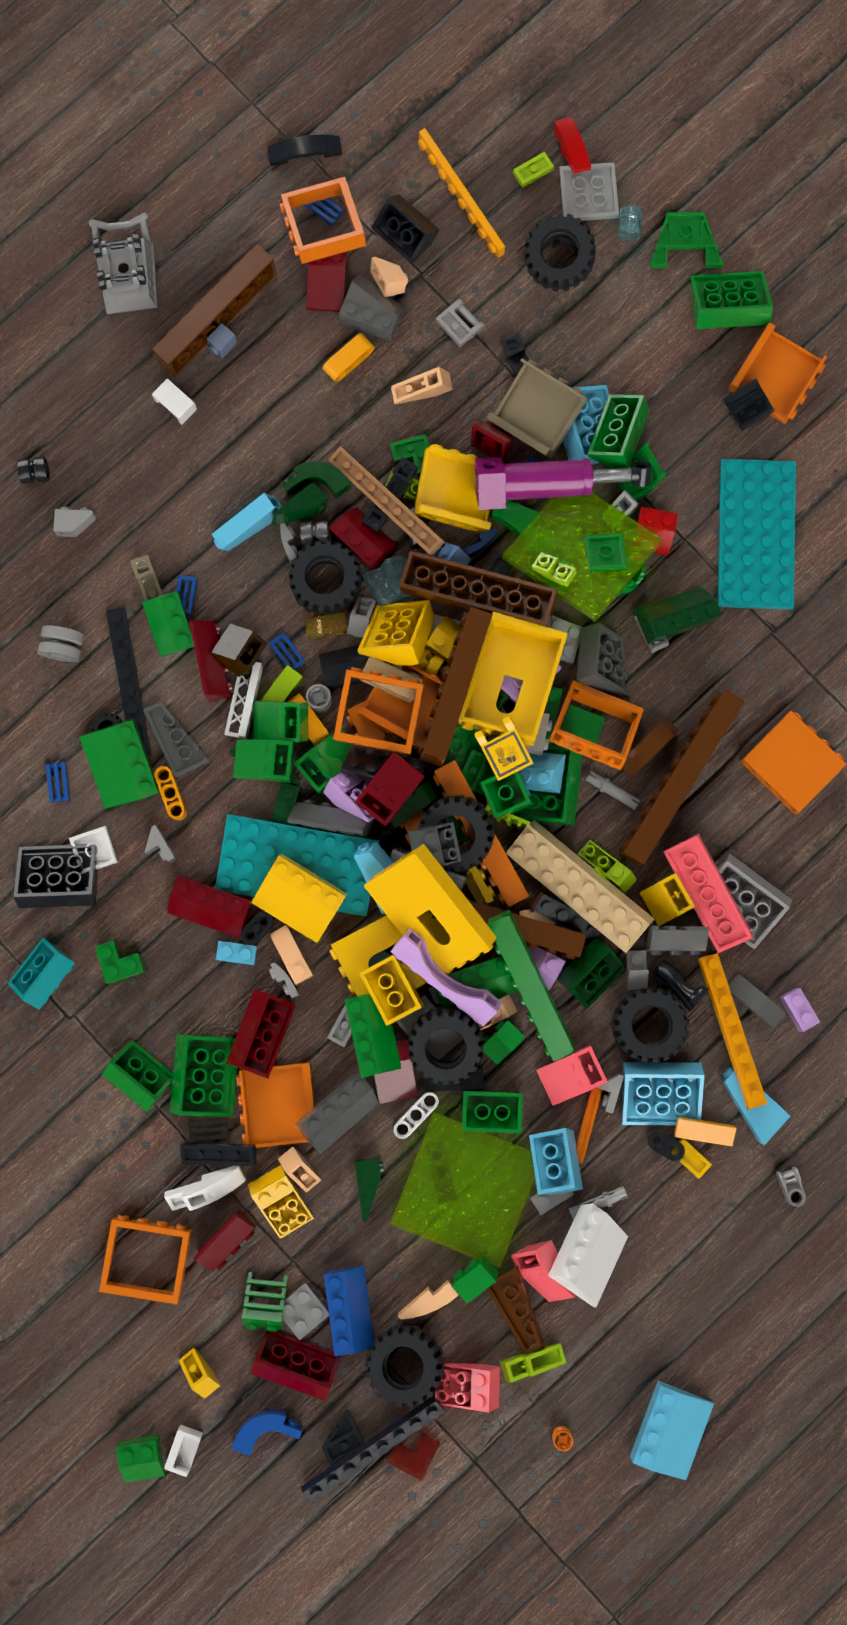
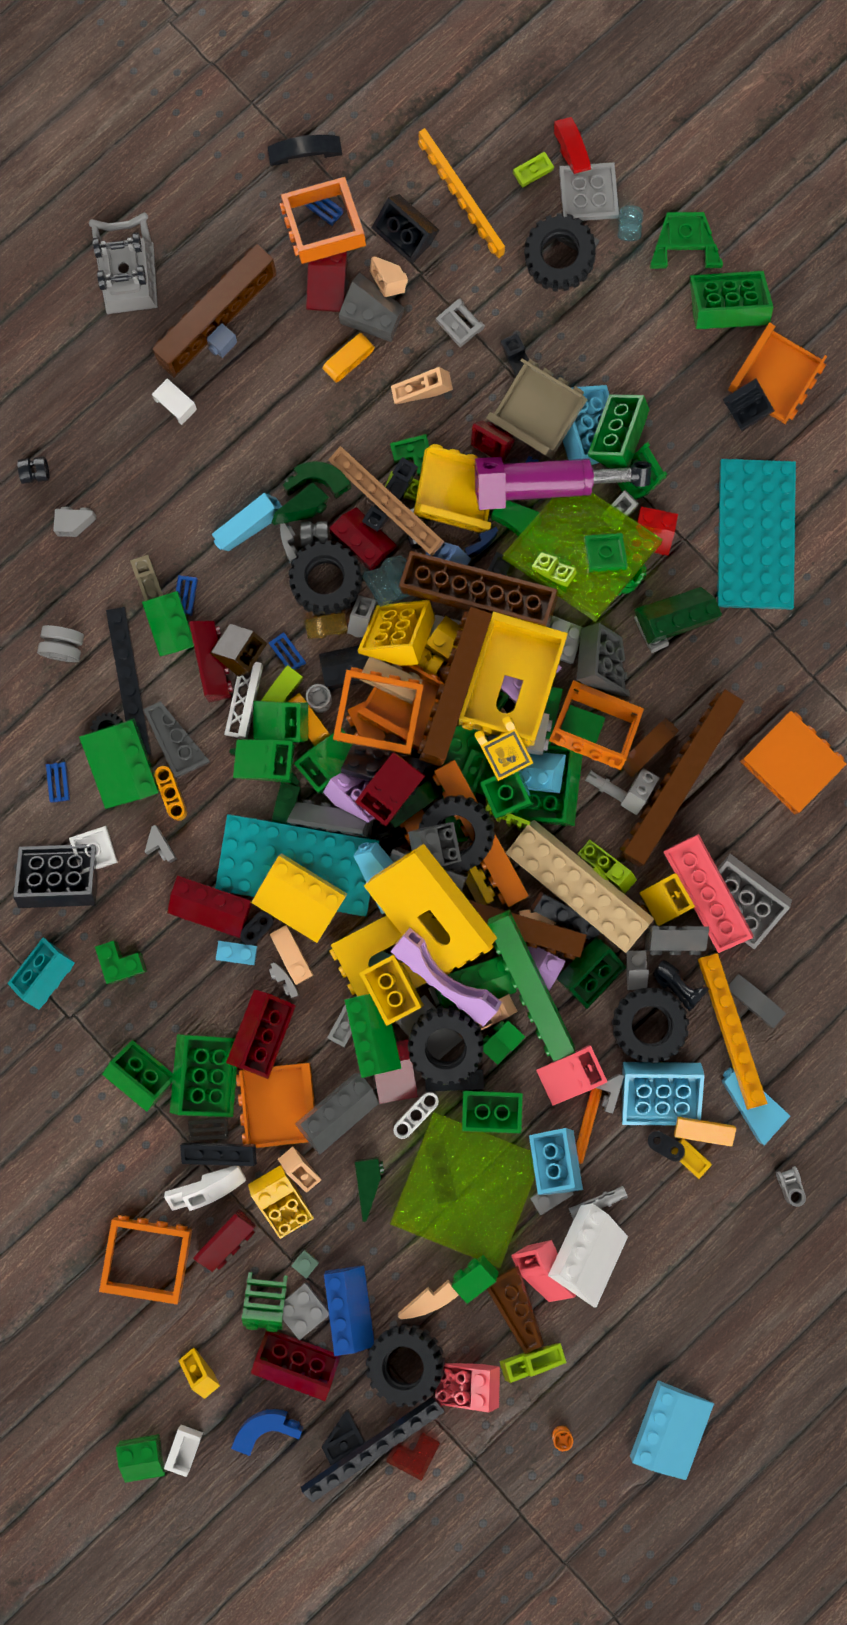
lavender brick [778,988,820,1032] -> none
none -> sand green plate [291,1249,319,1278]
none -> light grey brick [621,768,659,815]

